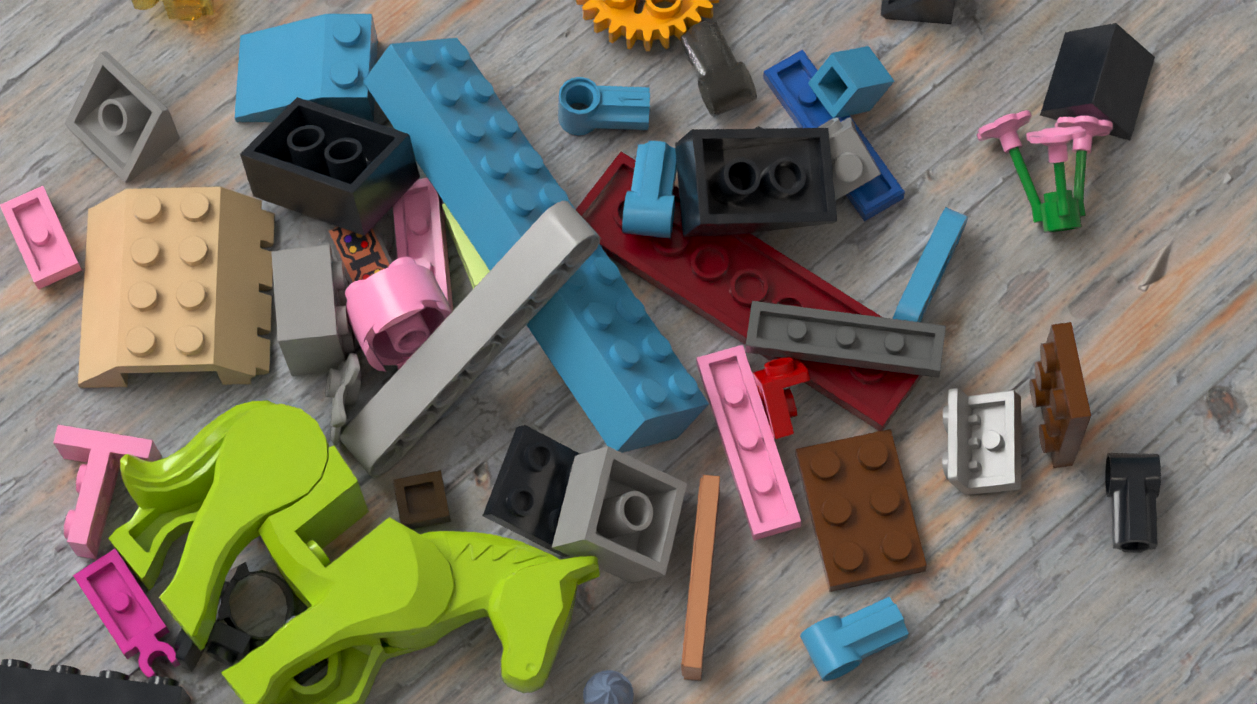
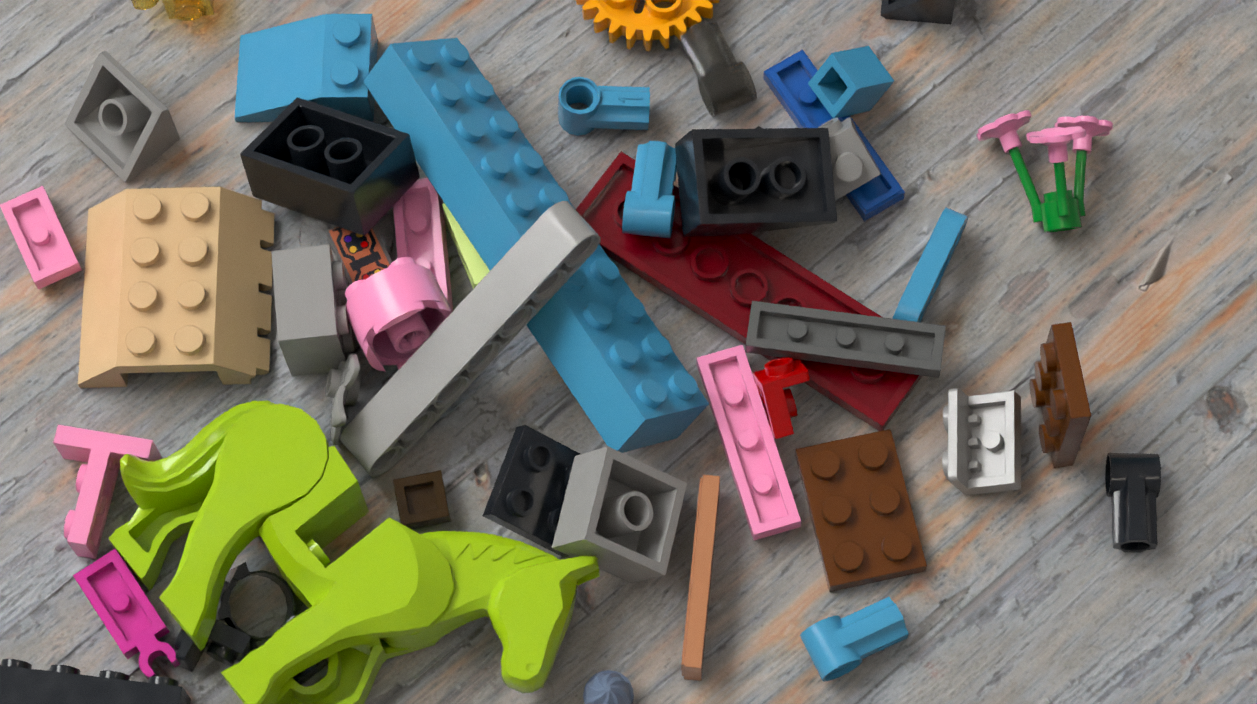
black slope [1040,23,1155,141] -> none

